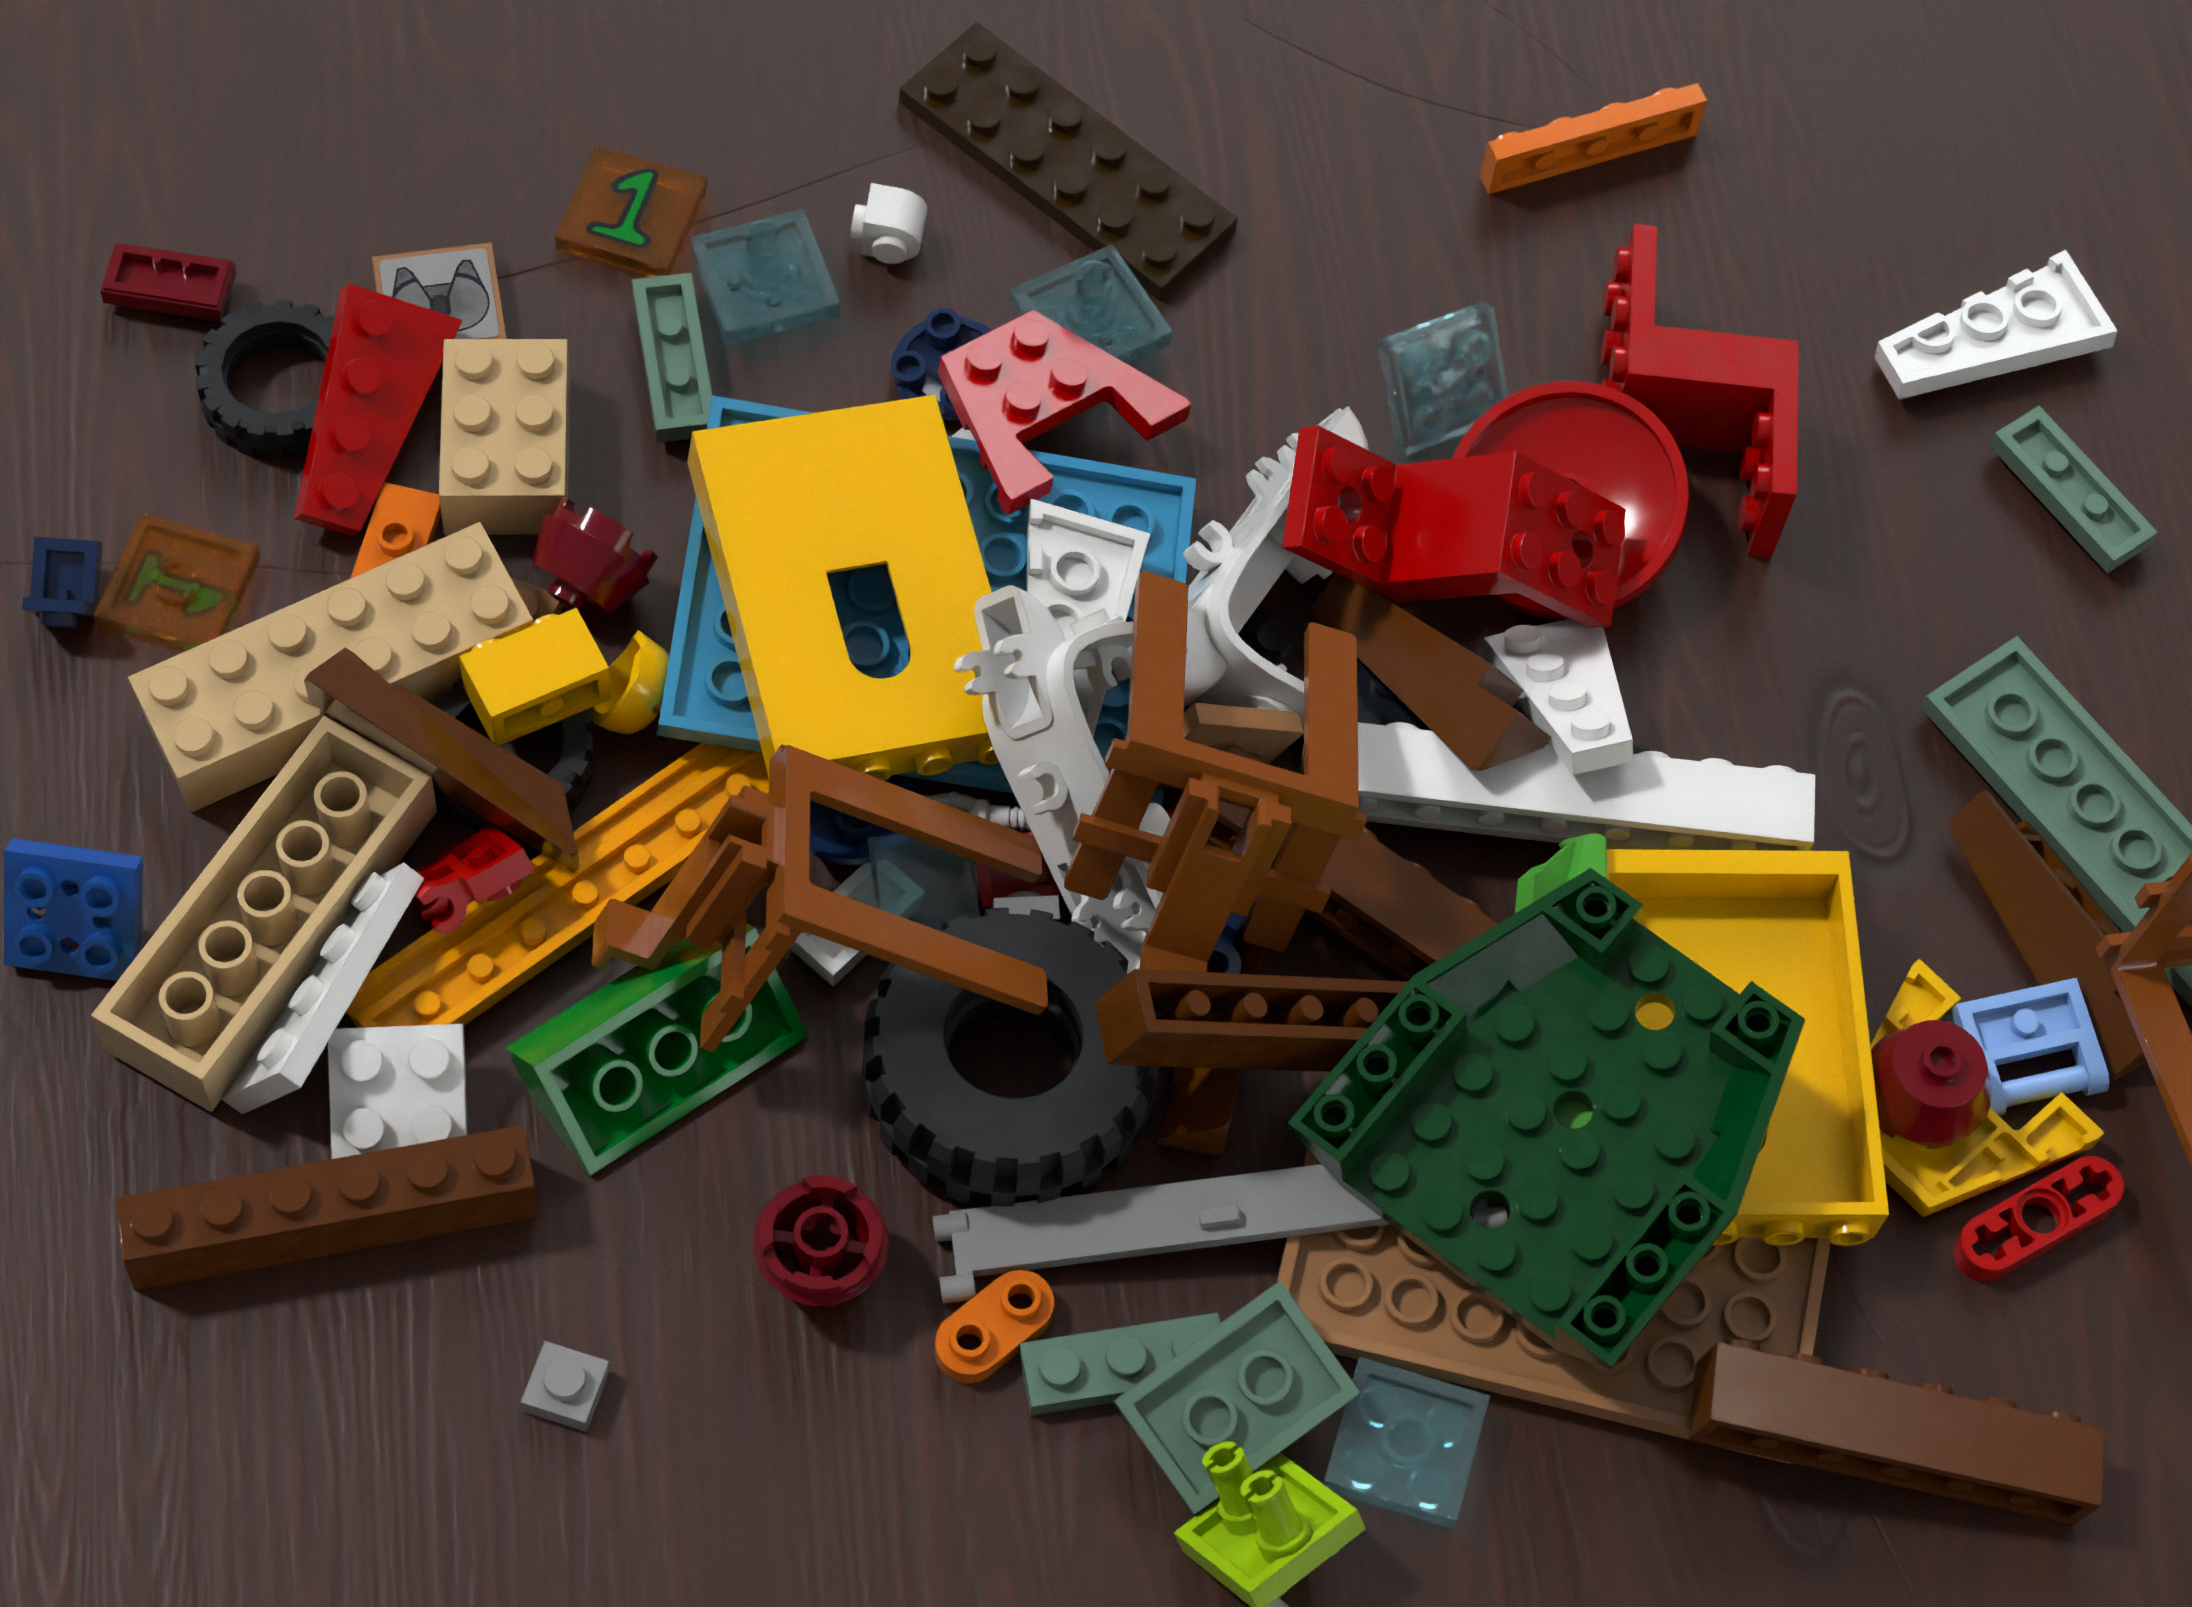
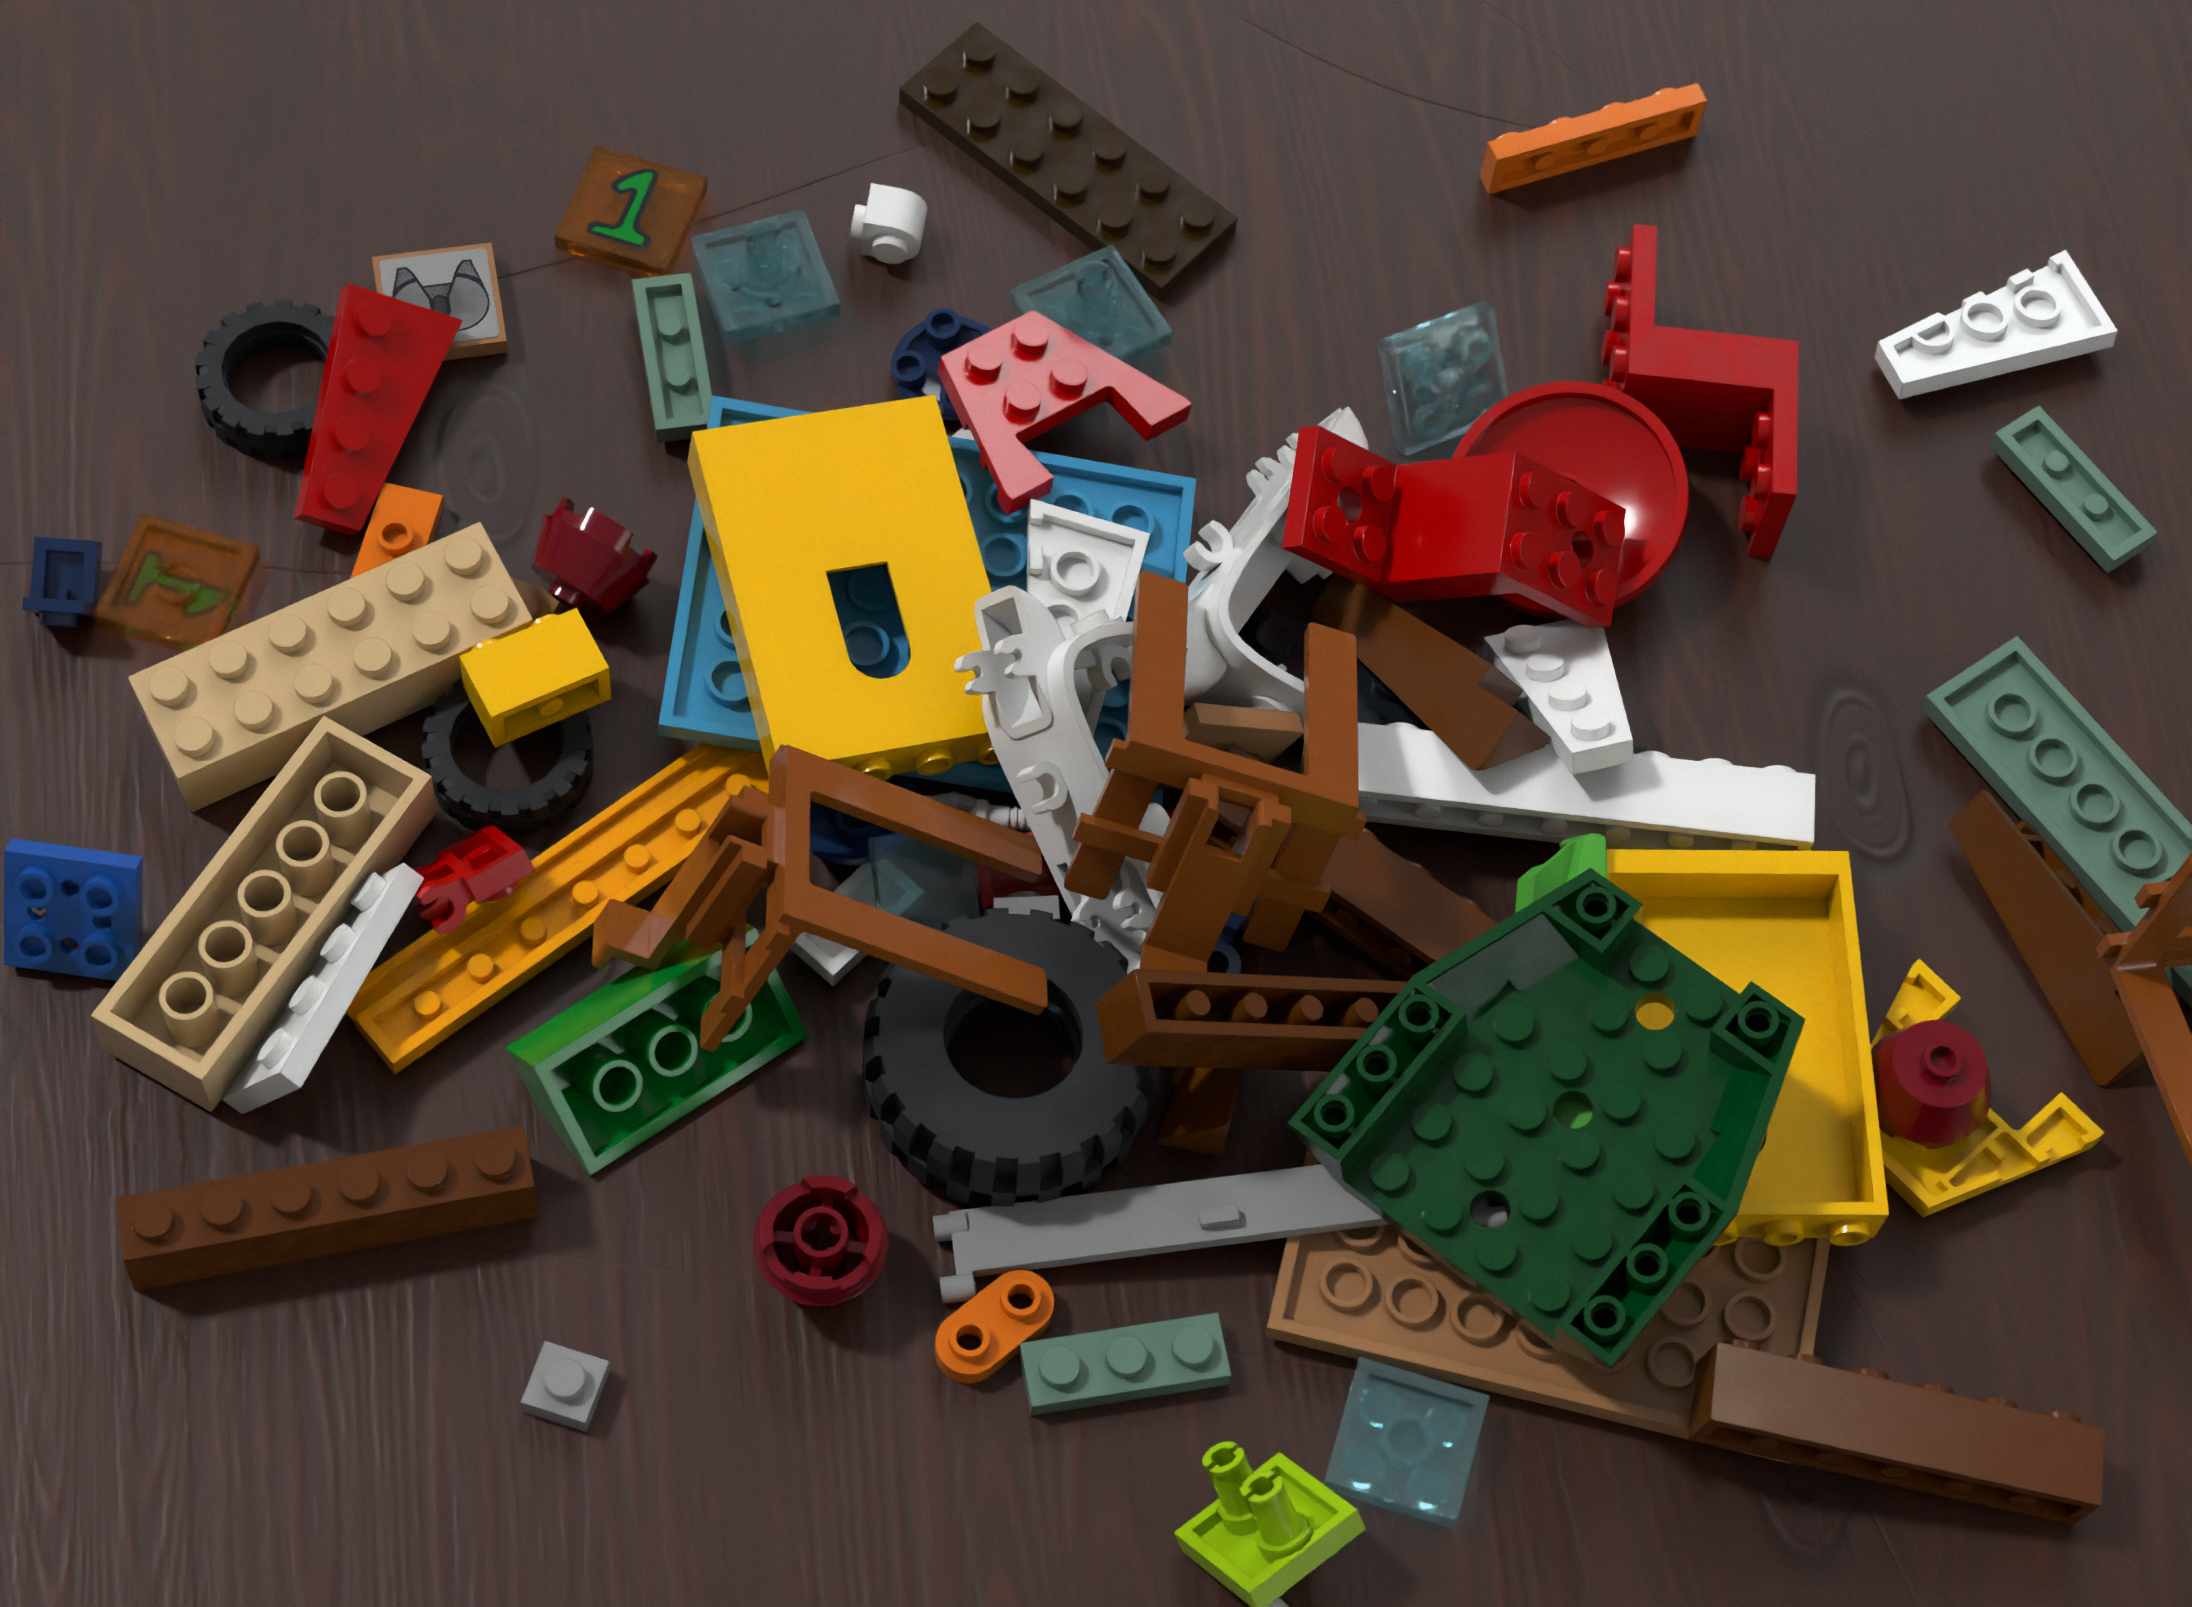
dark red plate [100,242,236,322] -> none
reddish brown wedge [304,647,579,872] -> none
white plate [328,1024,468,1159] -> none
tan brick [439,339,570,535] -> none
yellow helmet [589,630,669,735] -> none
sand green plate [1113,1281,1360,1514] -> none
light blue plate [1950,978,2109,1116] -> none
red beam [1953,1156,2124,1282] -> none

